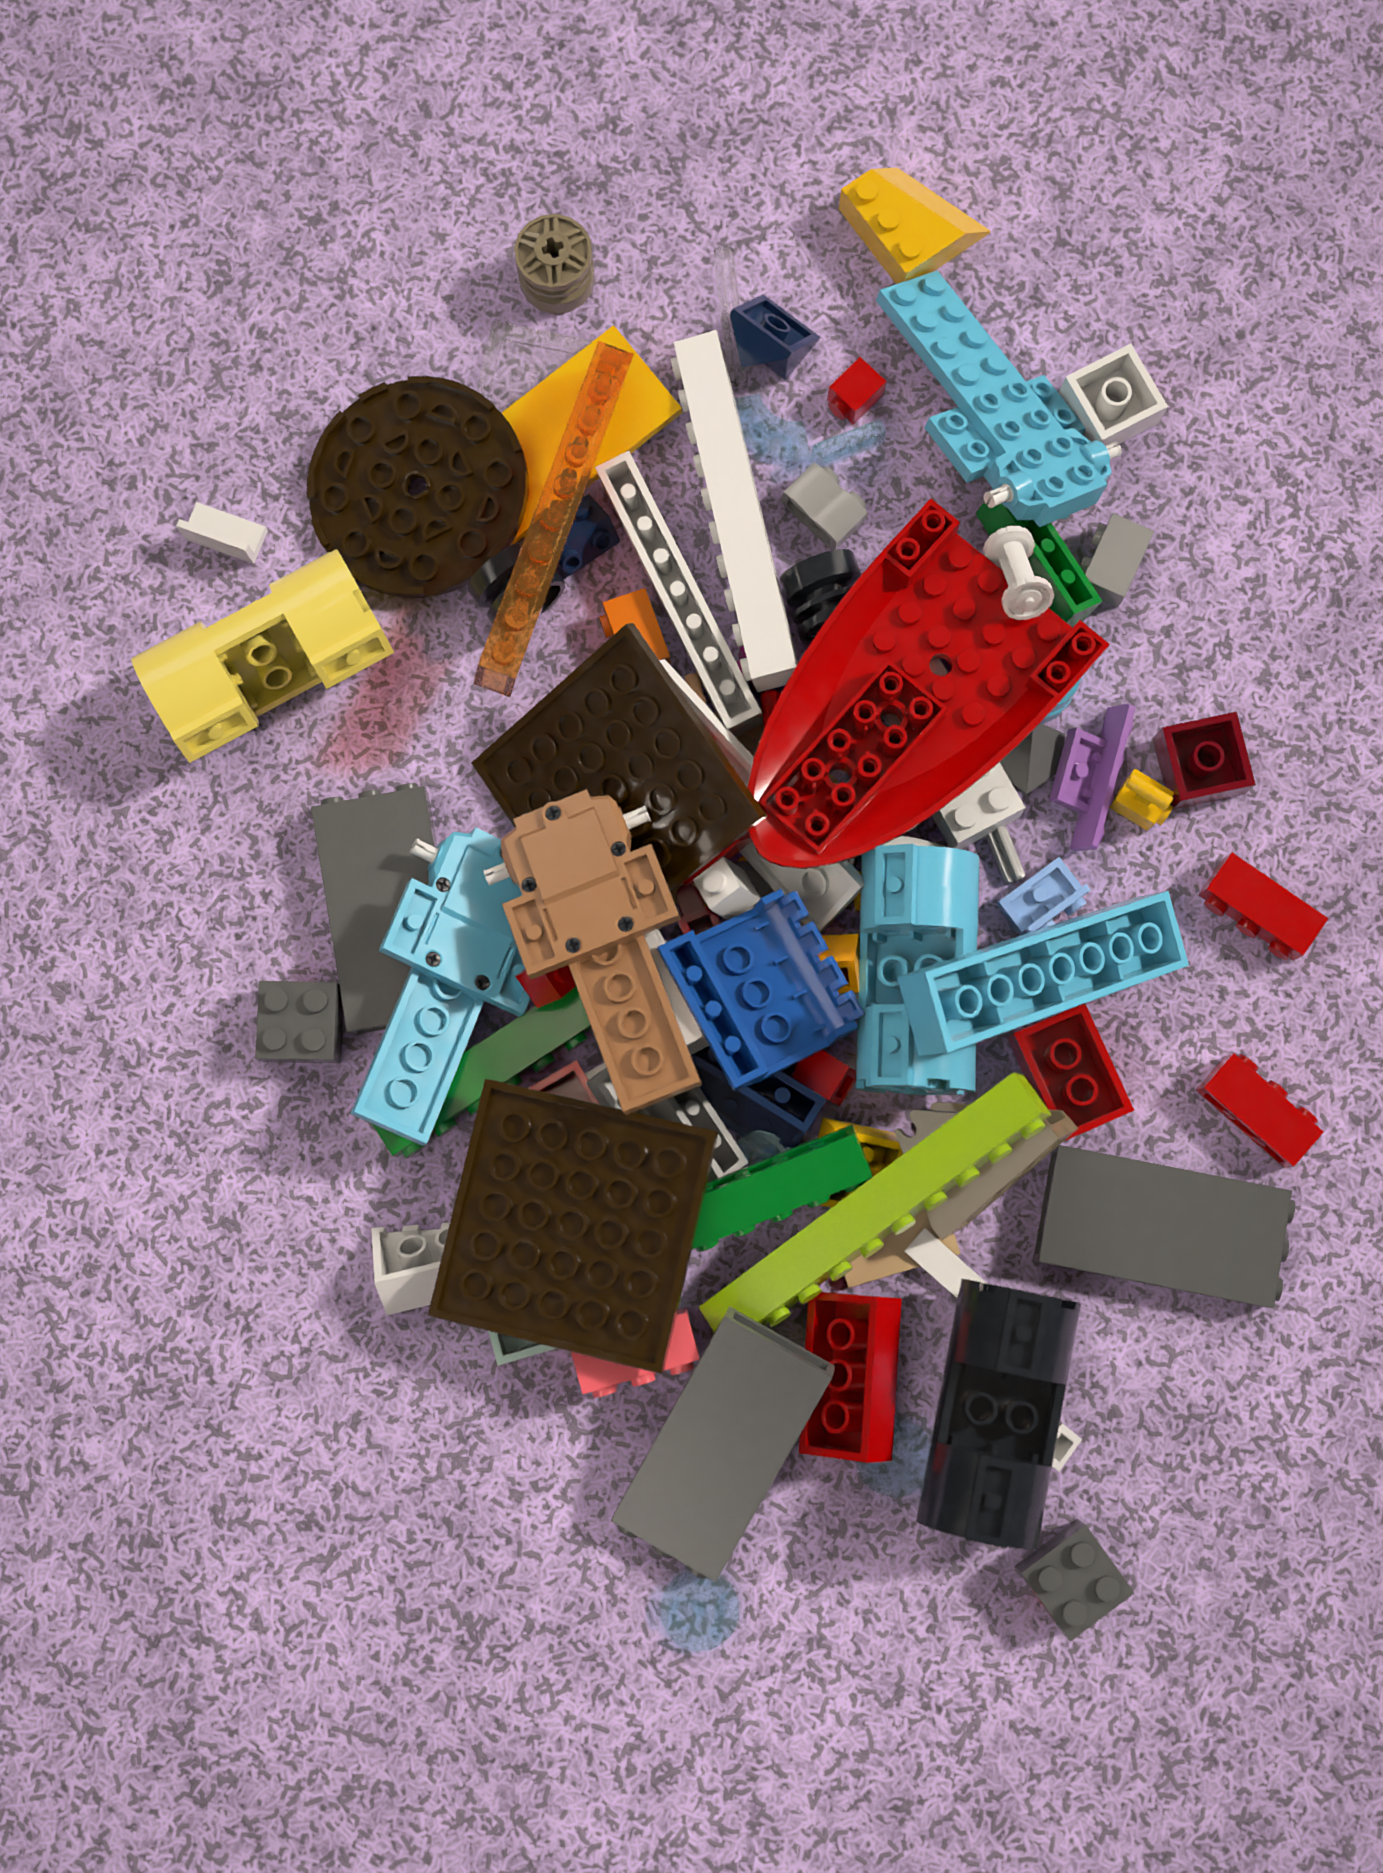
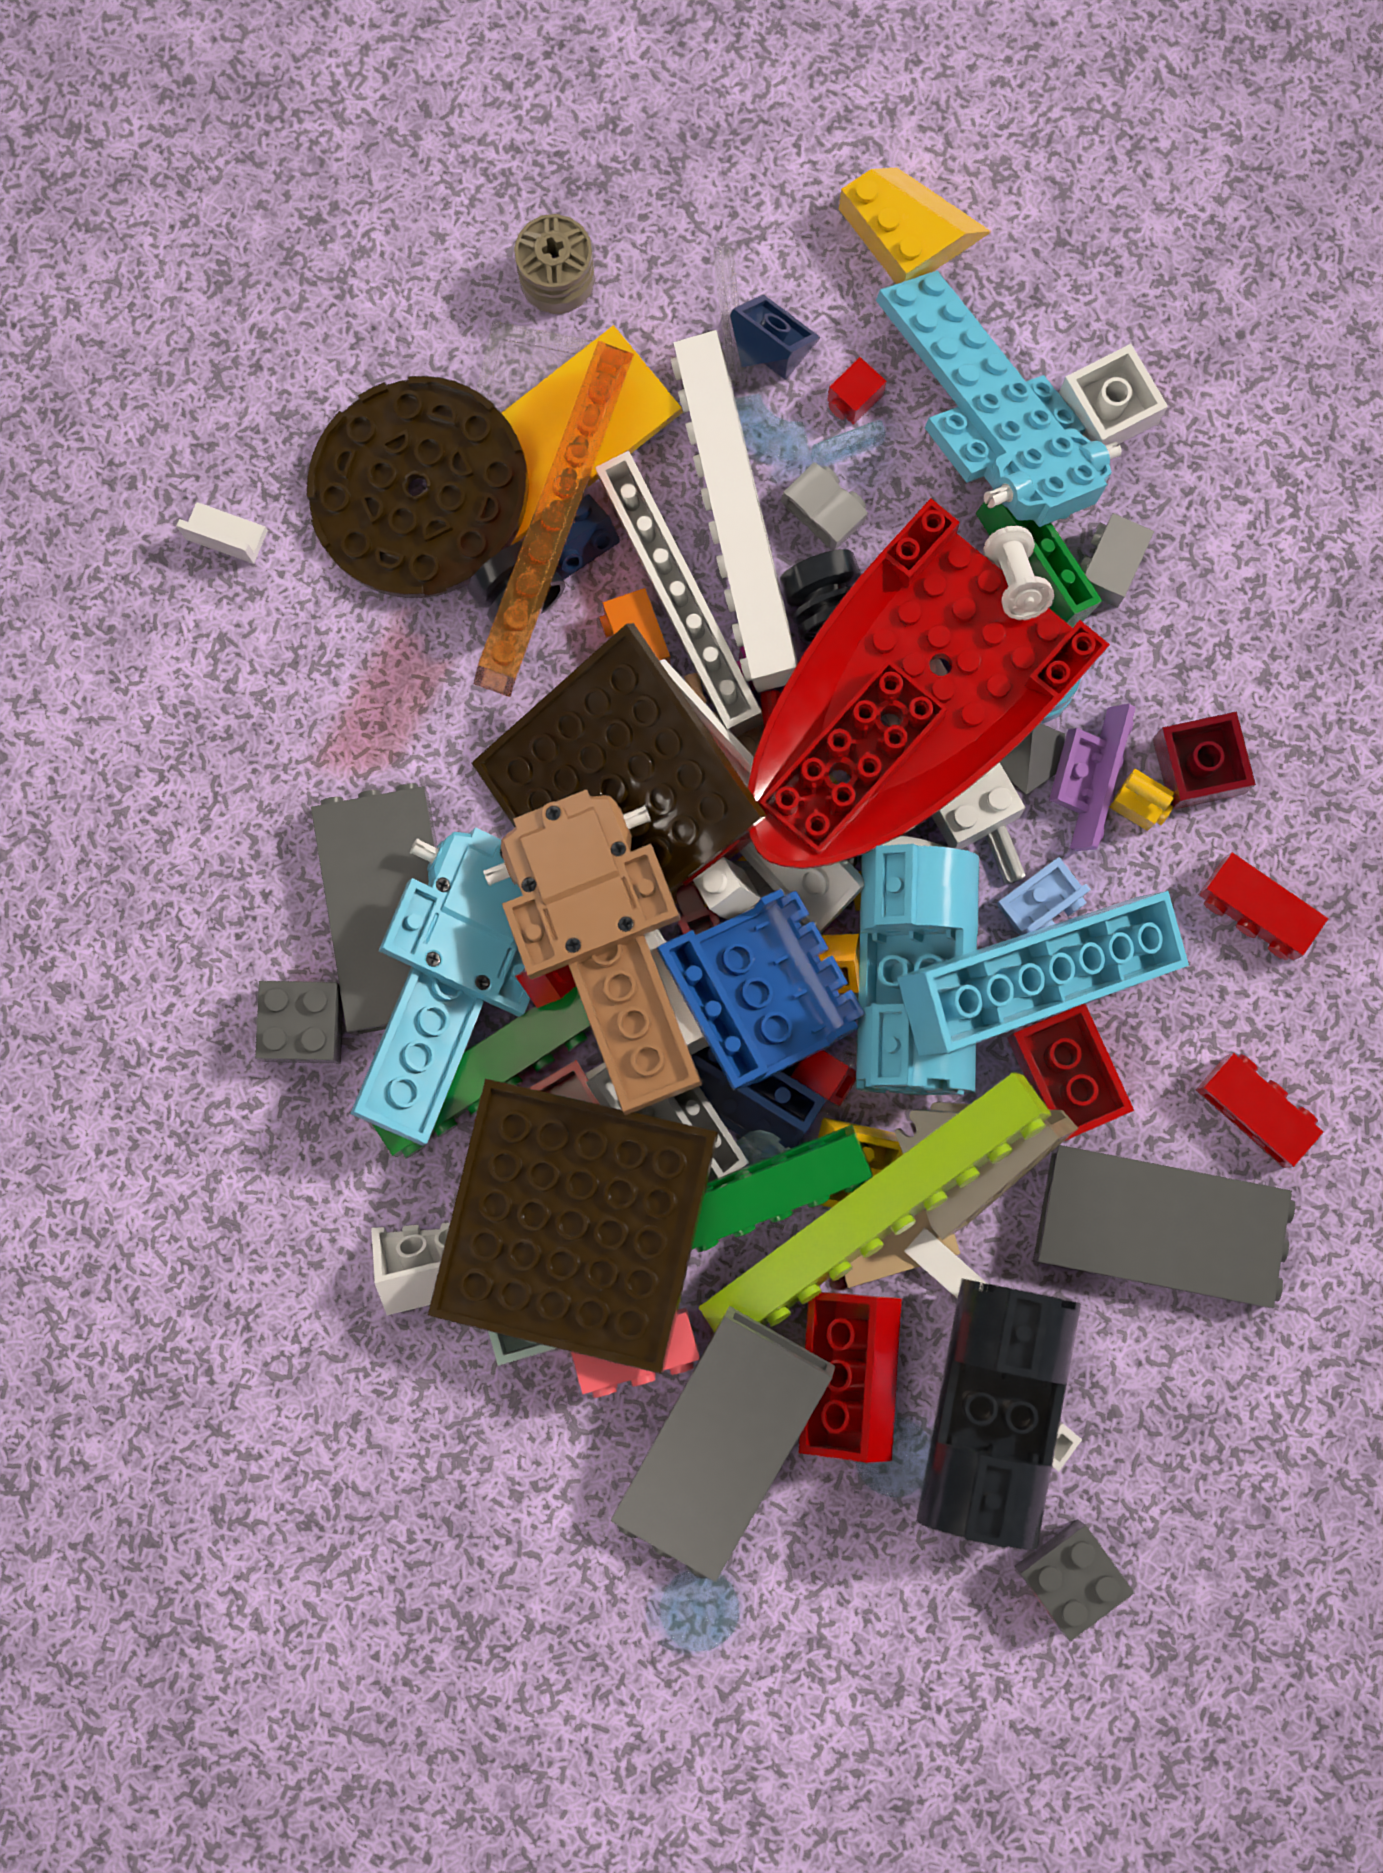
light yellow cylinder [131,549,395,763] -> none

